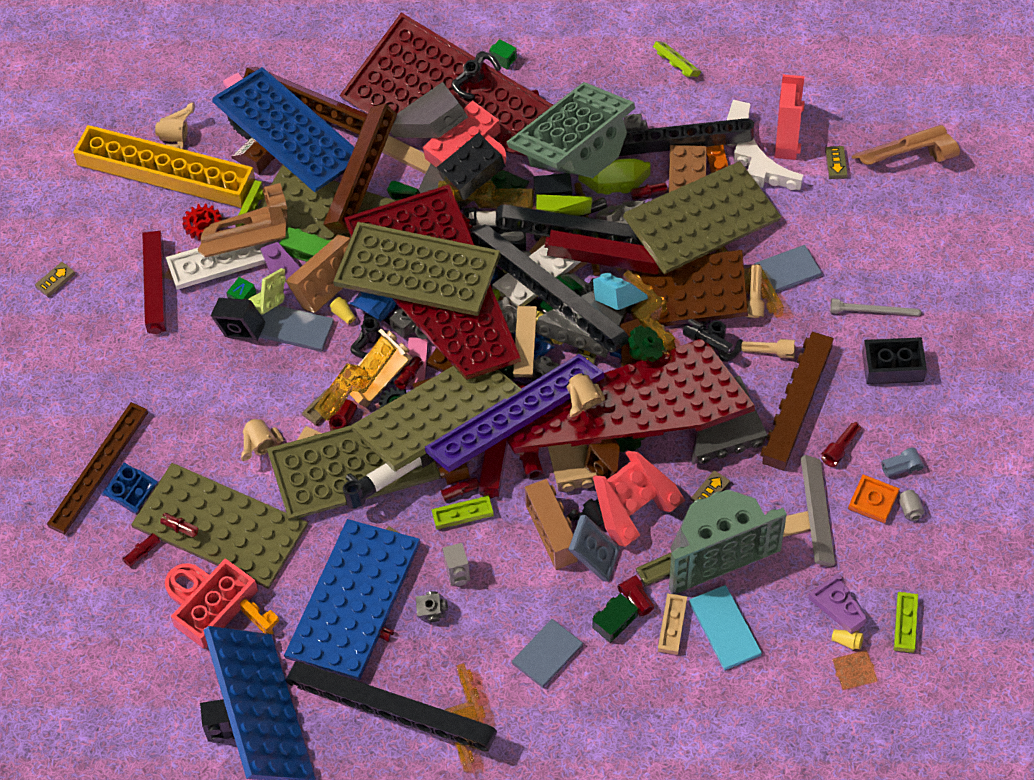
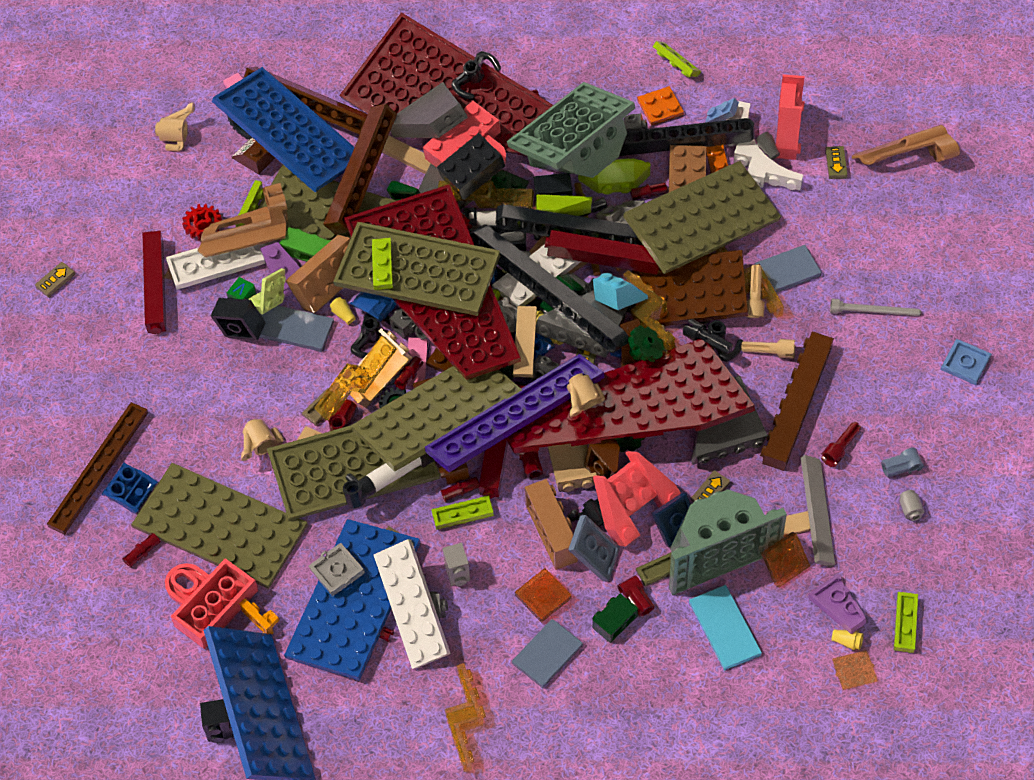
yellow brick [73,125,256,208] -> none
dark red axle [160,513,199,538] -> none
black beam [285,662,497,752] -> none
green brick [489,39,517,69] -> none
tan plate [658,593,687,655] -> none
orange plate [848,474,900,523] -> none
black brick [862,337,927,384] -> none
none -> light grey plate [308,543,365,597]
none -> lime plate [372,238,393,290]
none -> white plate [374,539,451,669]
none -> clear orange plate [515,568,572,623]
none -> orange plate [637,86,684,126]
none -> dark blue plate [651,492,691,547]
none -> medium blue plate [705,98,739,123]
none -> dark grey cone [756,132,780,160]
none -> clear orange plate [761,532,810,588]
none -> medium blue tile [940,339,992,385]

